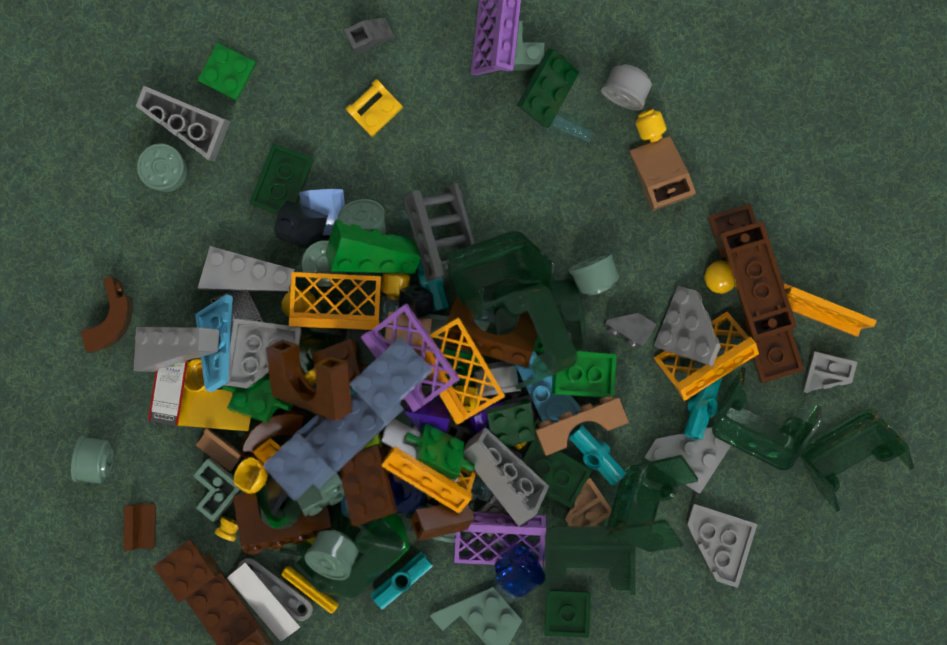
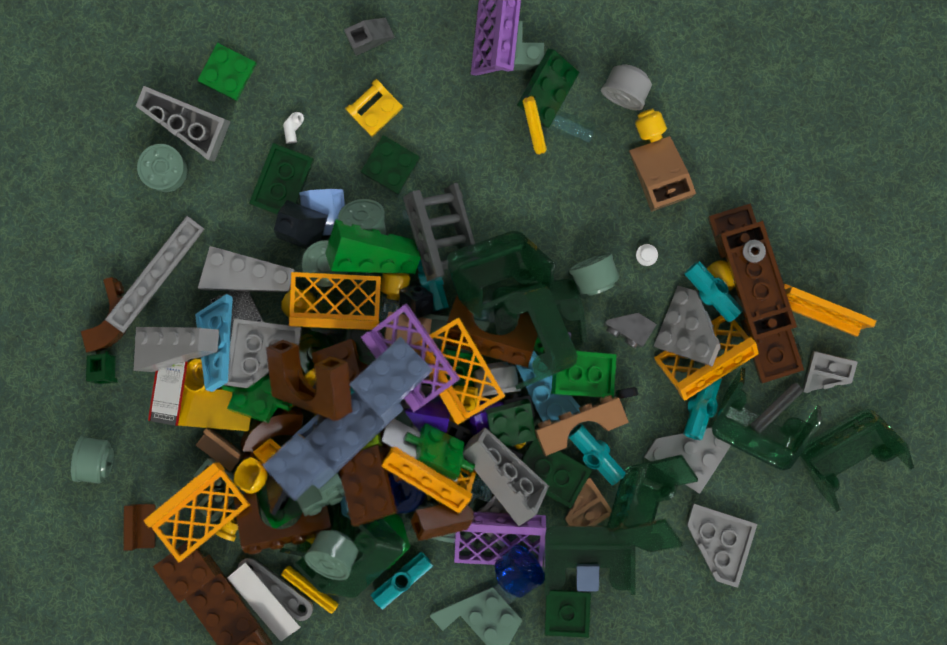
none -> dark green brick [86,351,118,384]
none -> light grey tile [105,216,205,333]
none -> light orange fence [143,462,250,563]
none -> white arm [283,112,304,144]
none -> dark green plate [361,135,420,195]
none -> yellow axle [523,96,547,155]
none -> sand blue slope [576,564,599,591]
none -> black tile [616,387,639,399]
none -> white plate [636,244,658,266]
none -> teal piece [684,261,743,322]
none -> light grey plate [743,240,766,263]
none -> dark grey axle [751,383,803,433]

